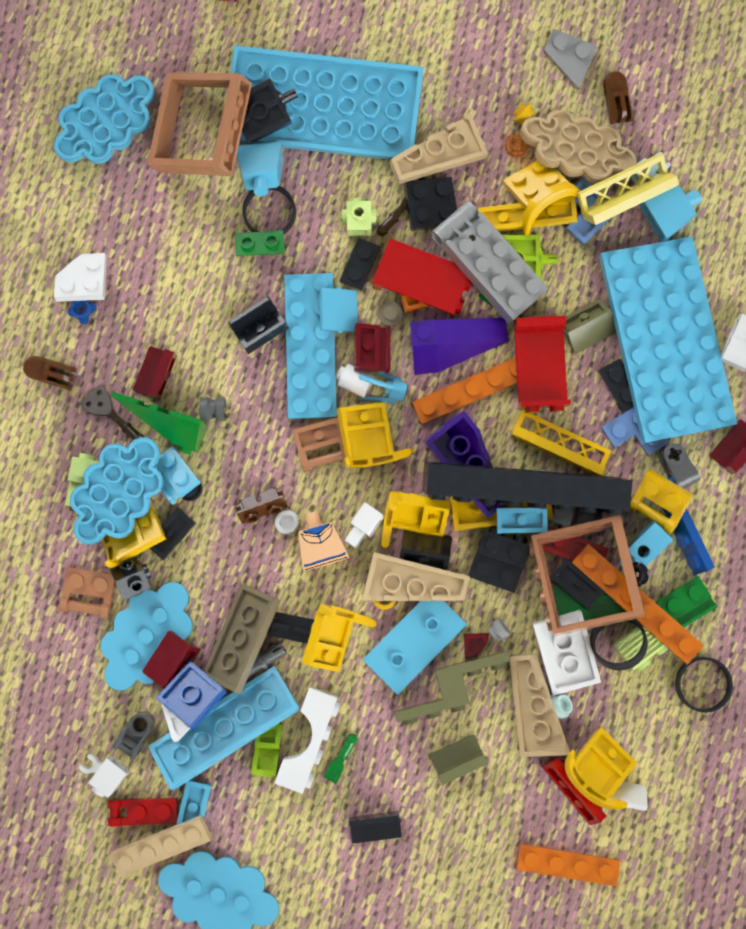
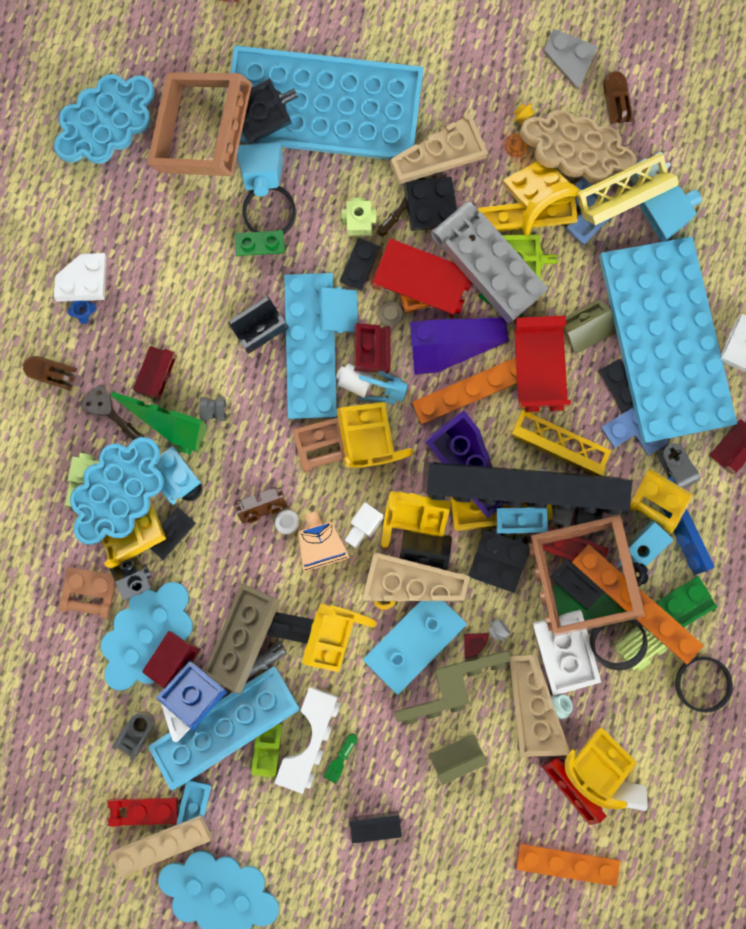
white brick [79,753,131,798] -> none

